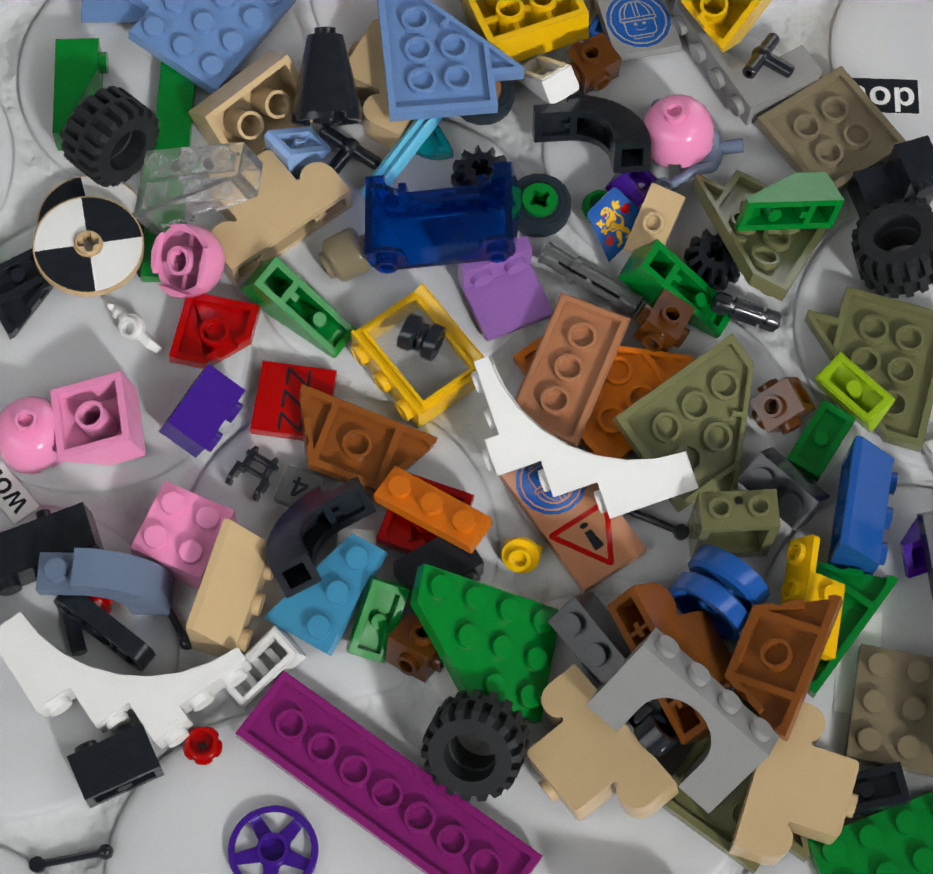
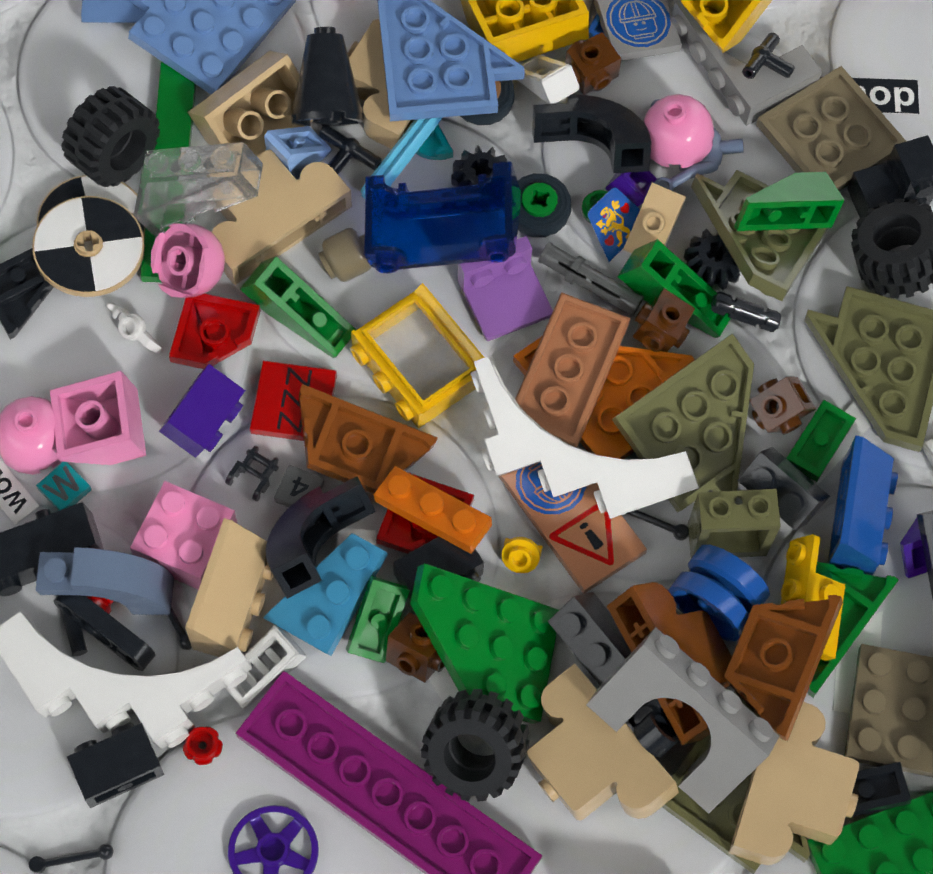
green slope [52,38,109,151] -> none
black wheel [396,313,447,362] -> none
lime slope [814,352,895,433] -> none
none -> teal tile [36,462,92,510]

